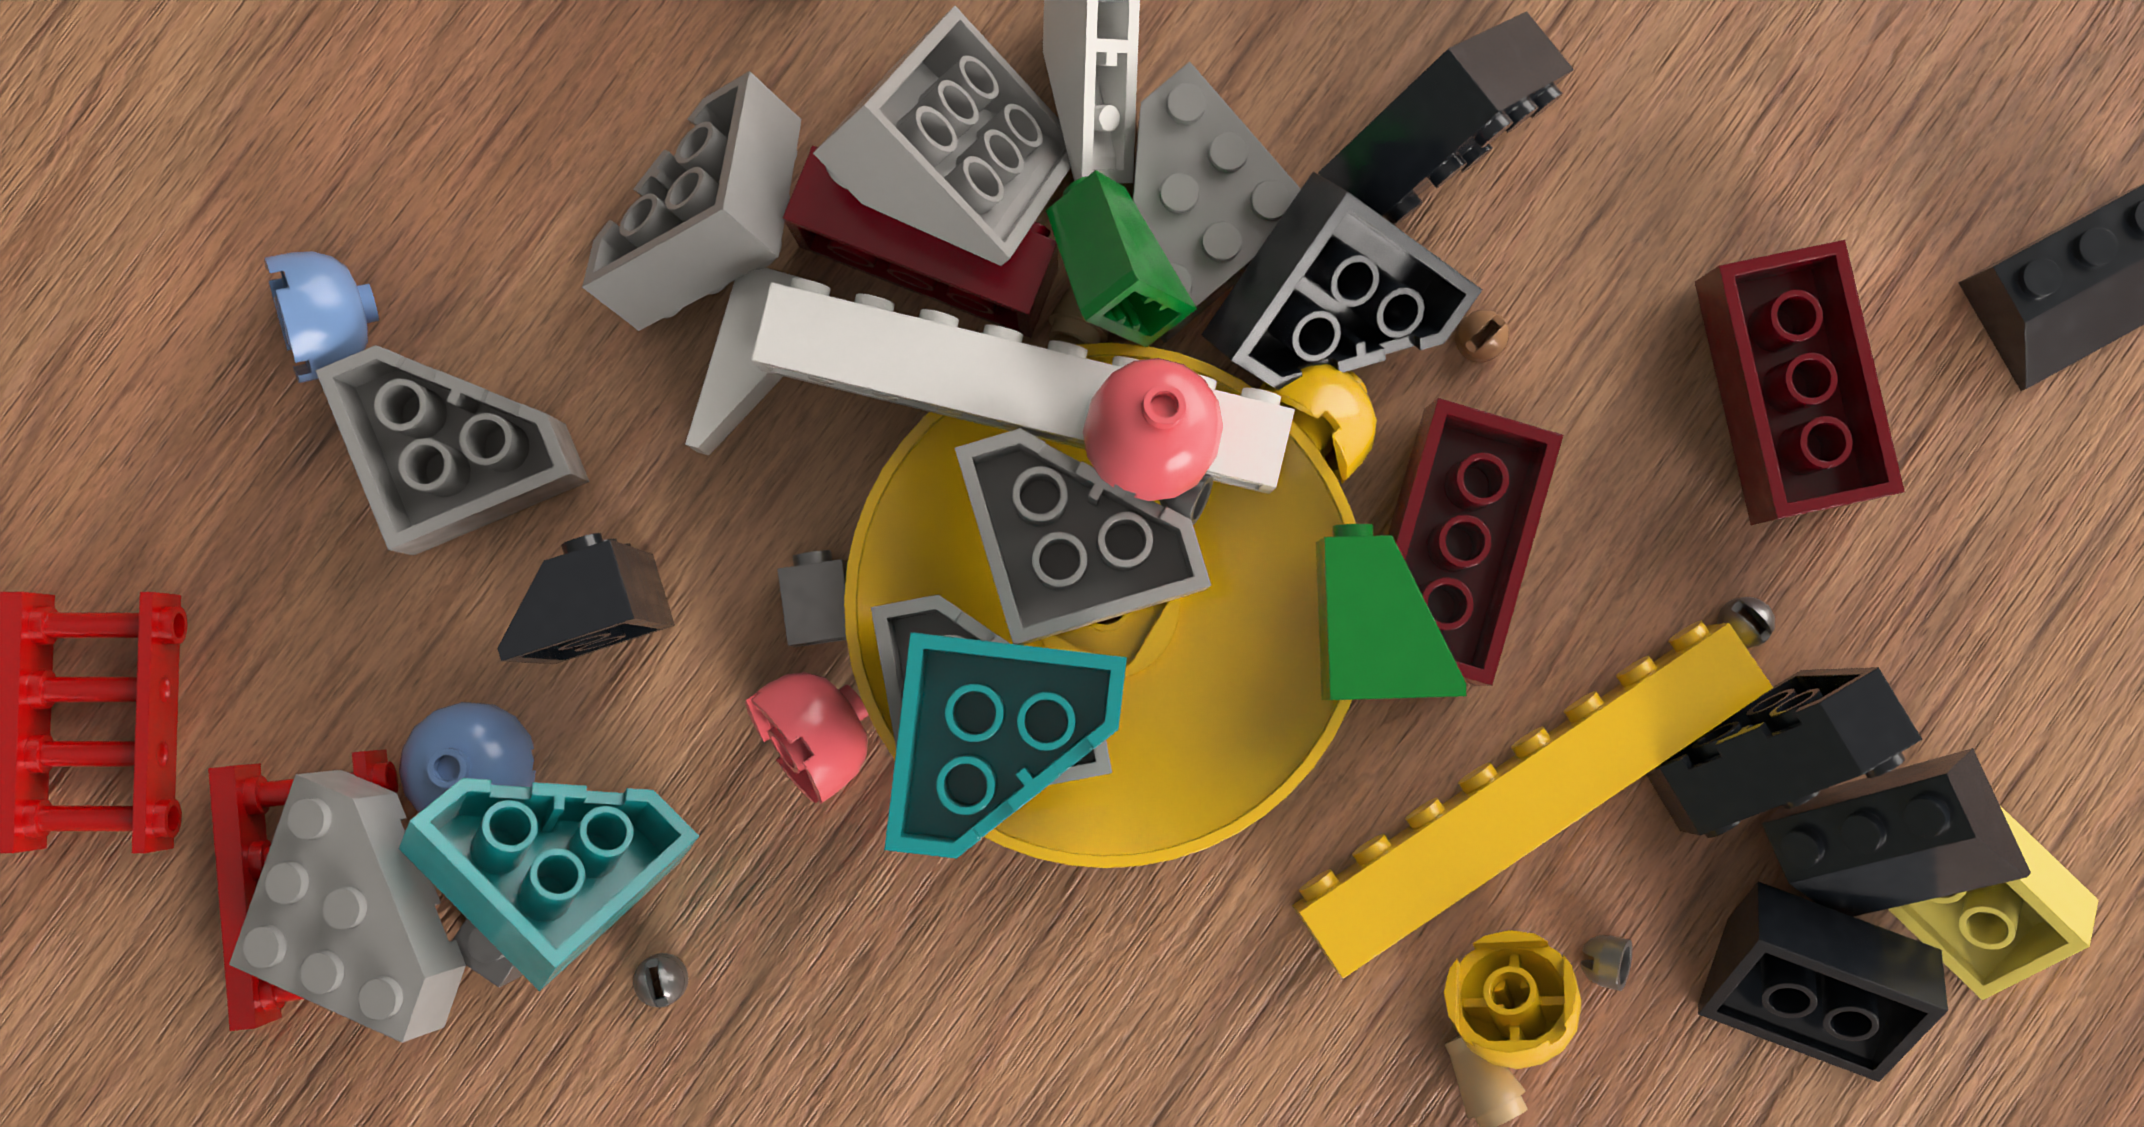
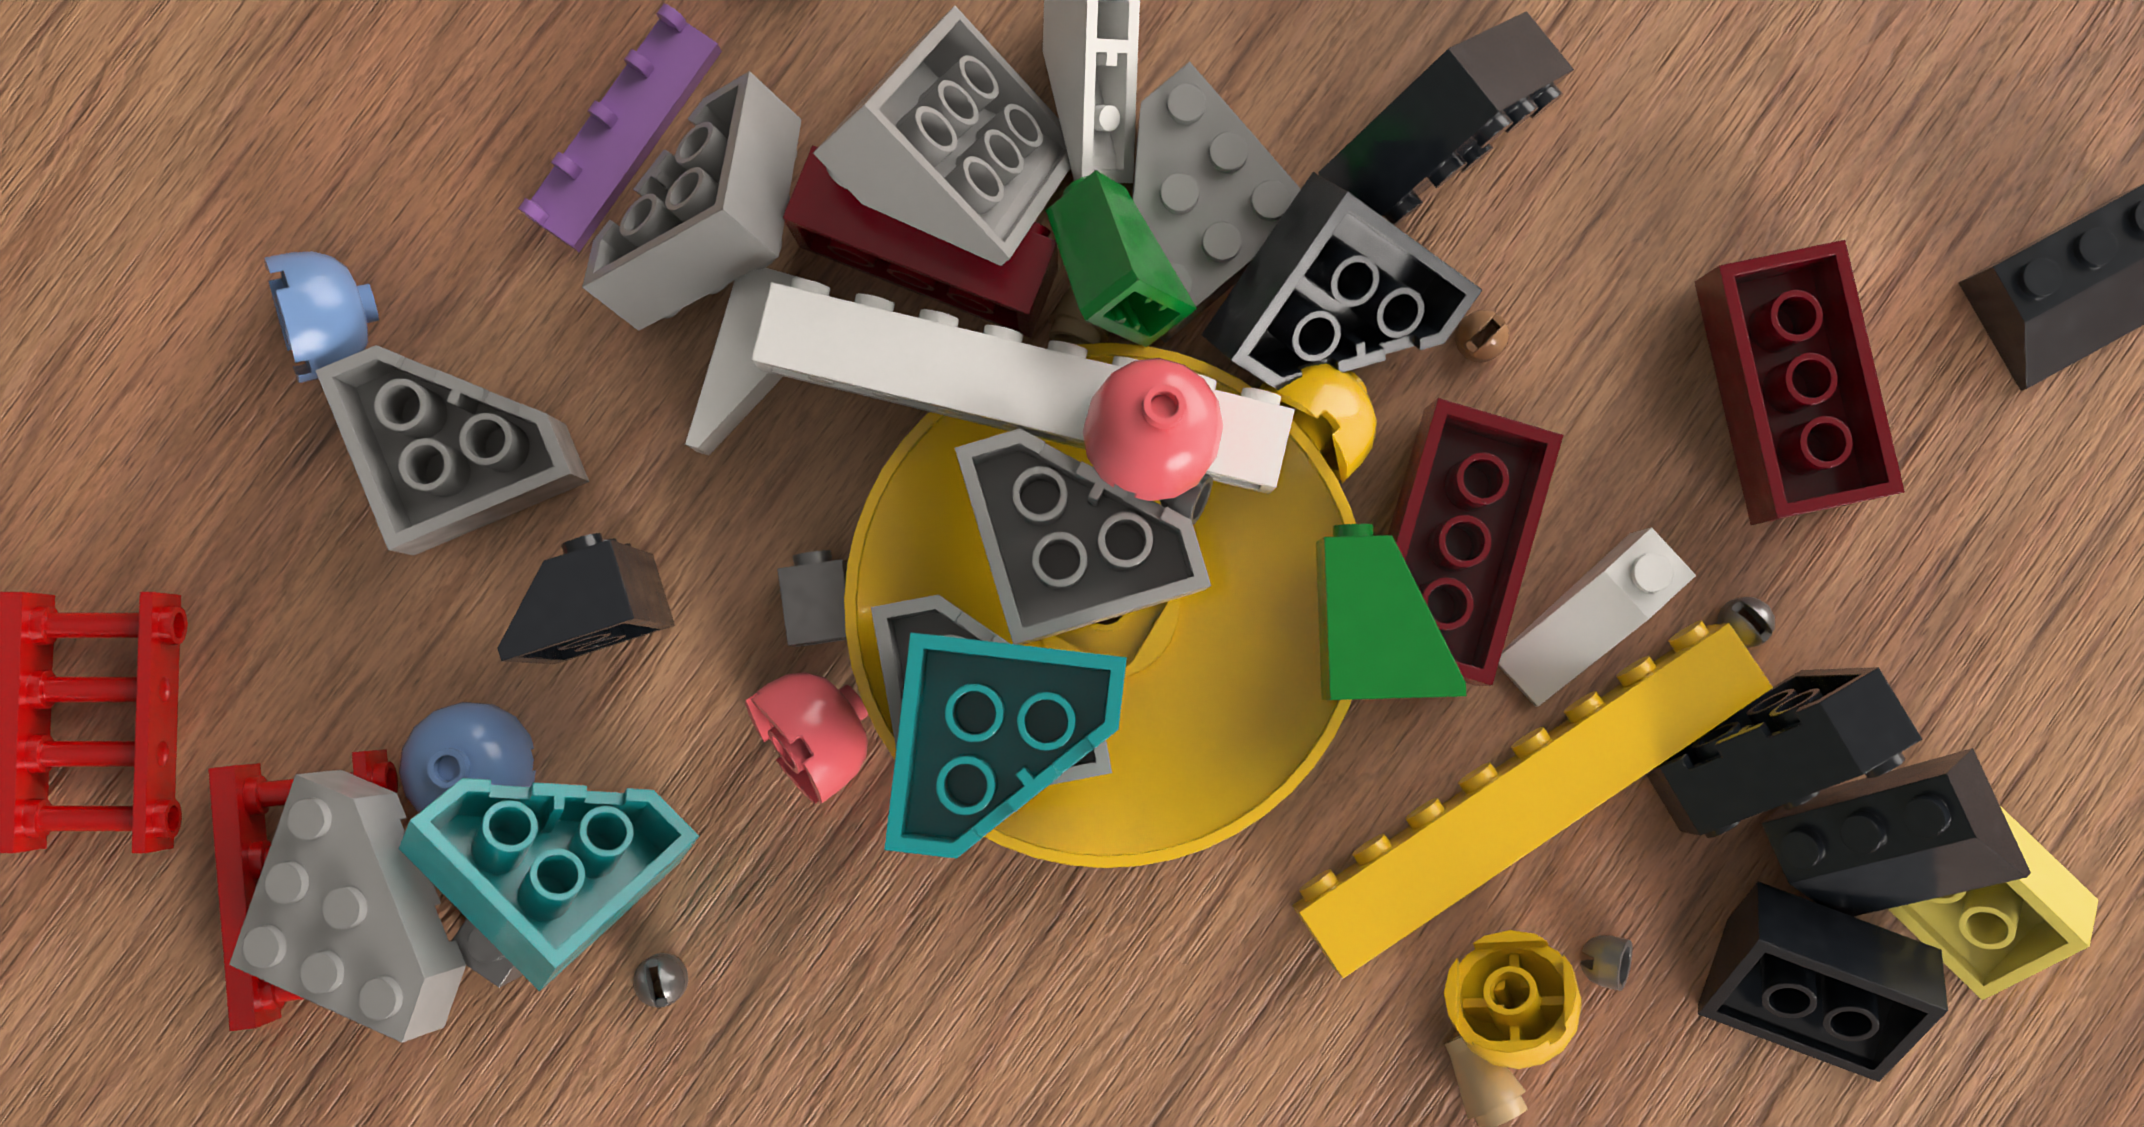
none -> medium lavender hinge [518,3,722,252]
none -> white slope [1498,527,1696,707]

